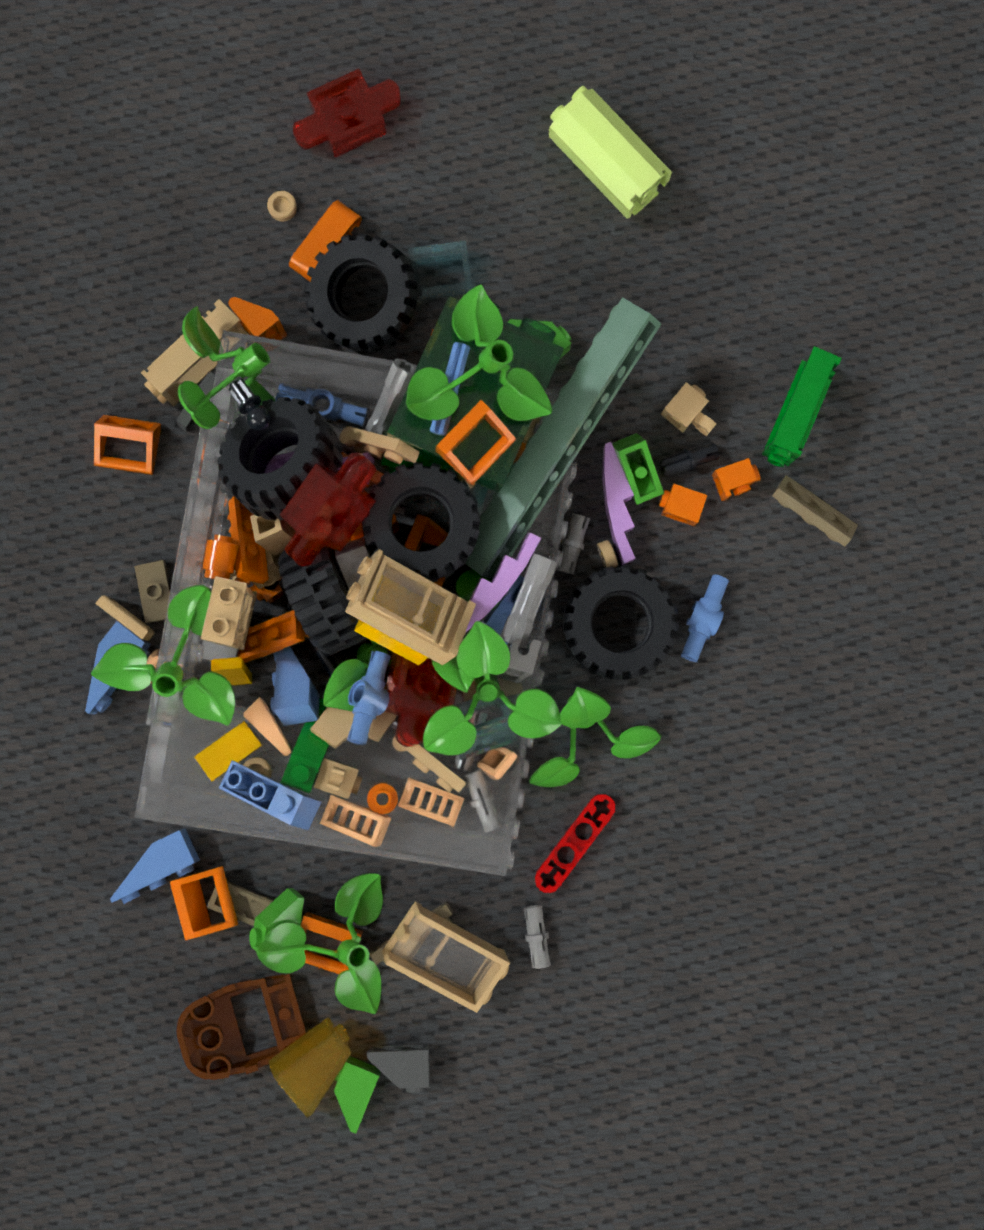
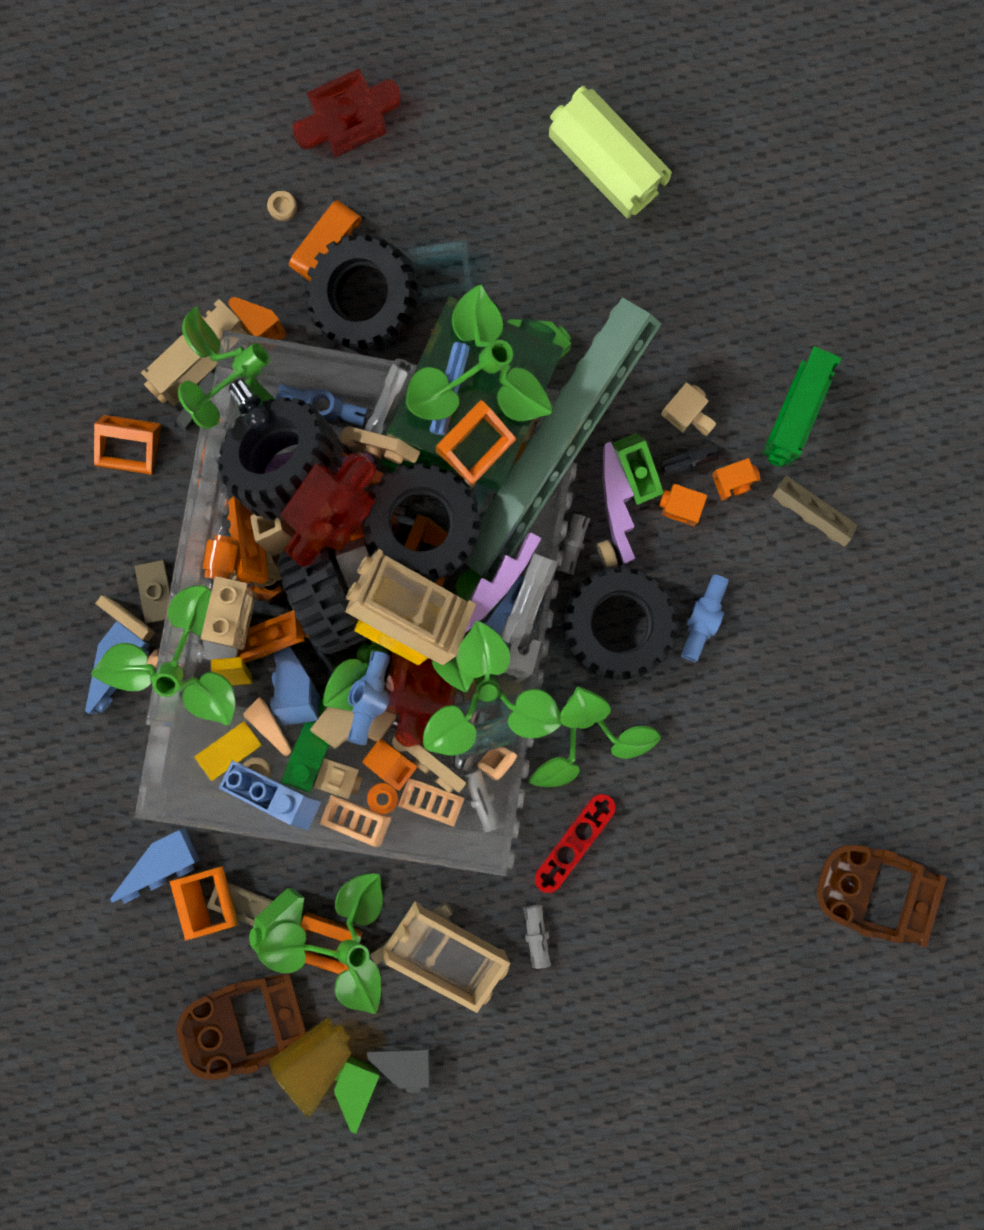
none -> orange brick [362,739,417,791]
none -> reddish brown slope [816,845,947,947]

